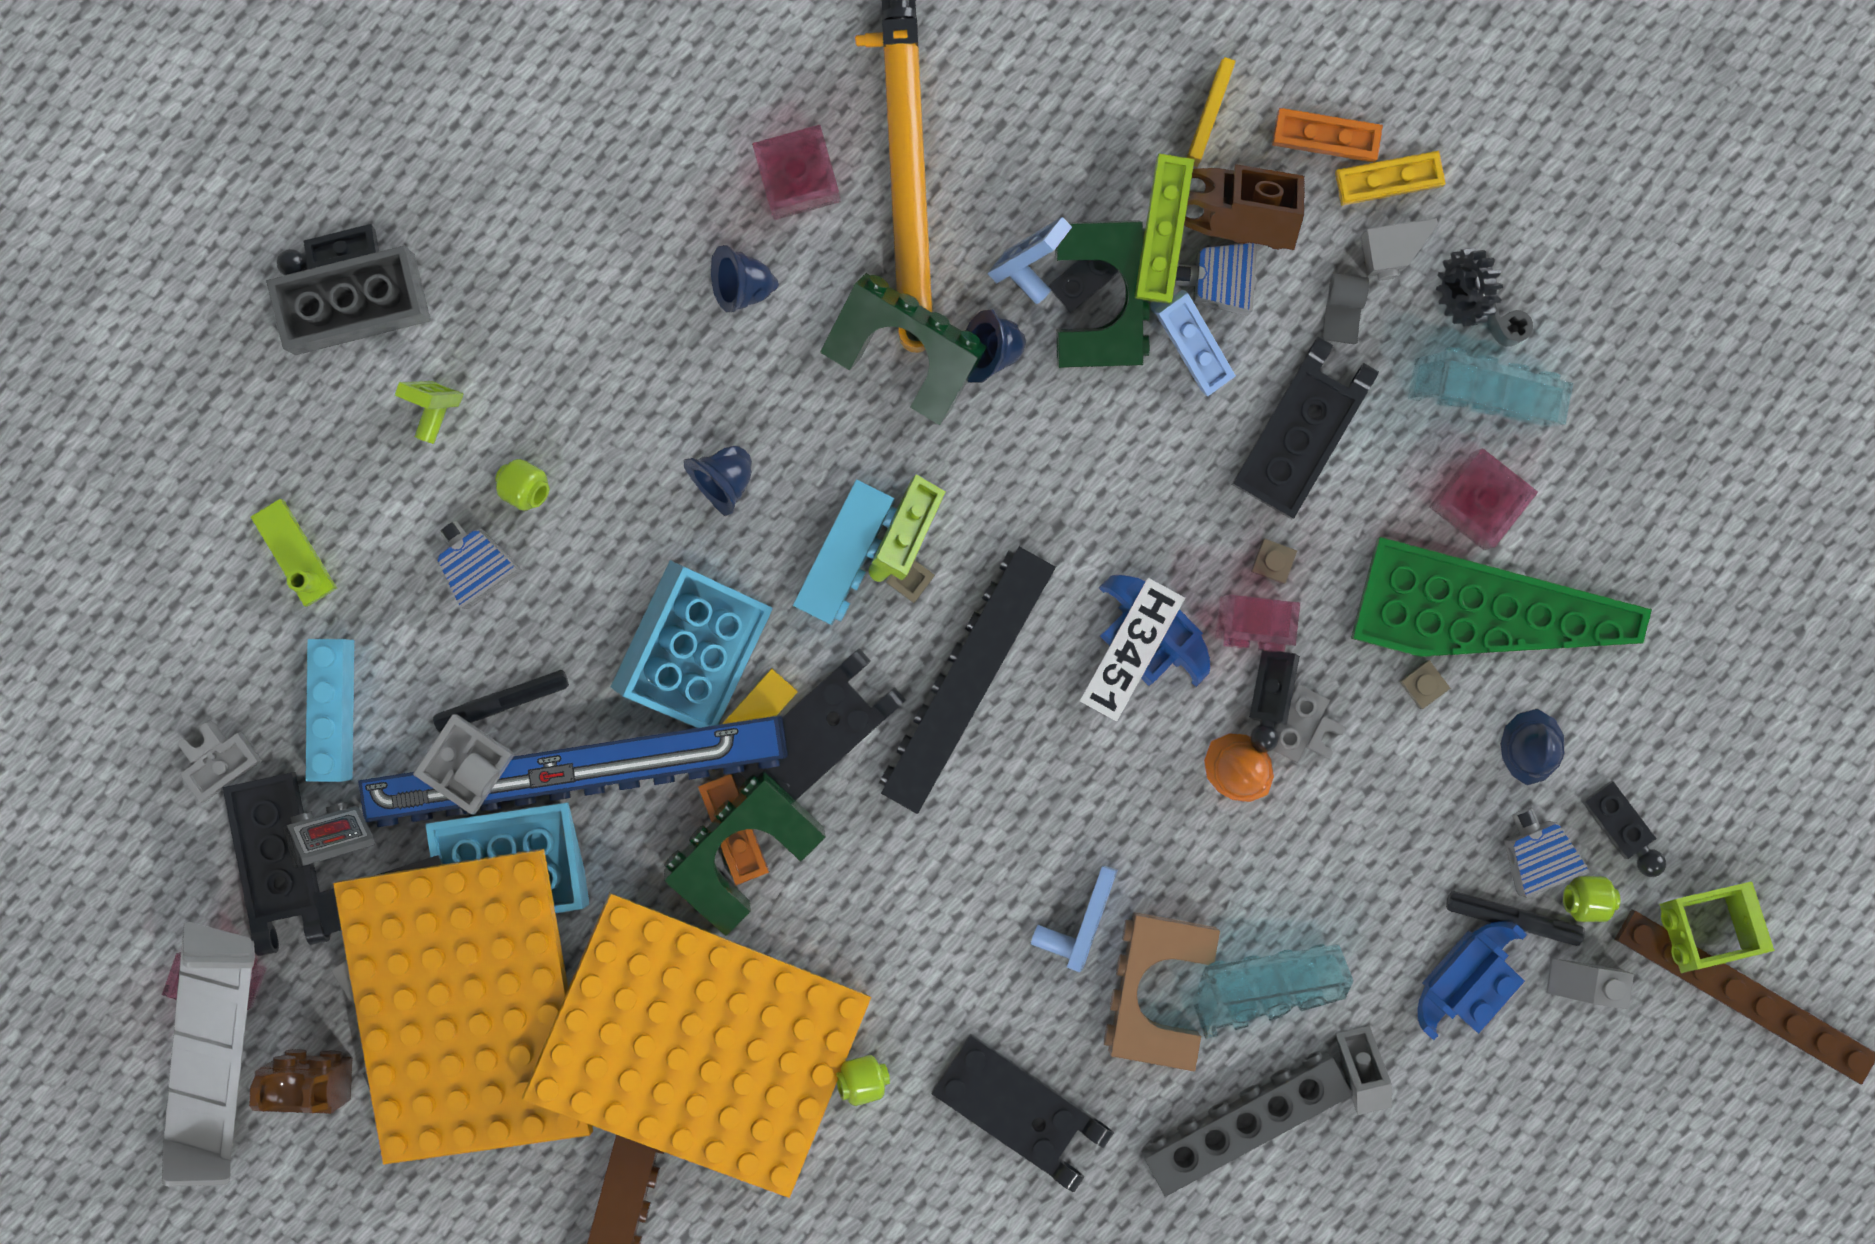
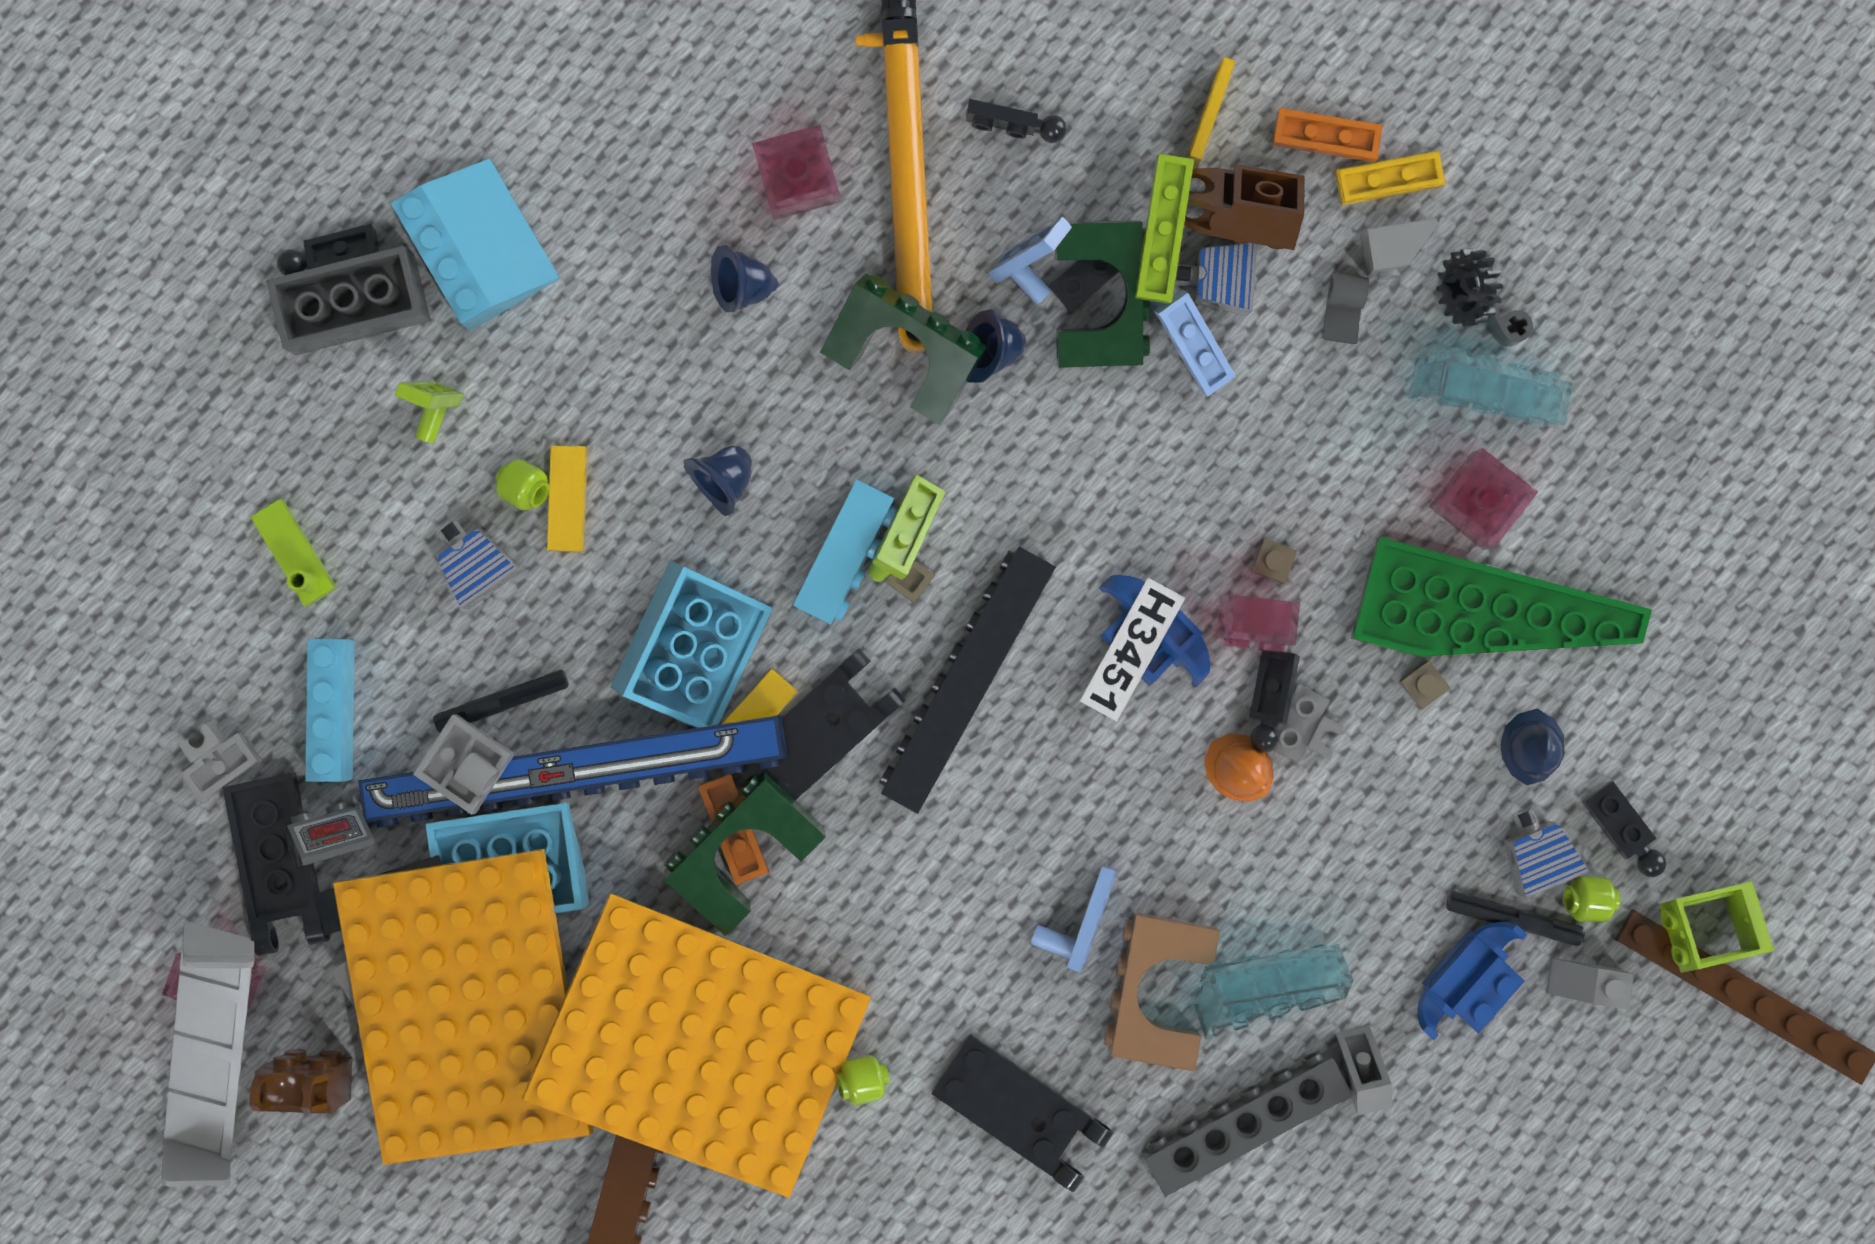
black hinge [1231,336,1379,520] -> none
none -> medium azure slope [390,159,560,331]
none -> yellow tile [547,445,588,552]
none -> black plate [966,99,1067,143]

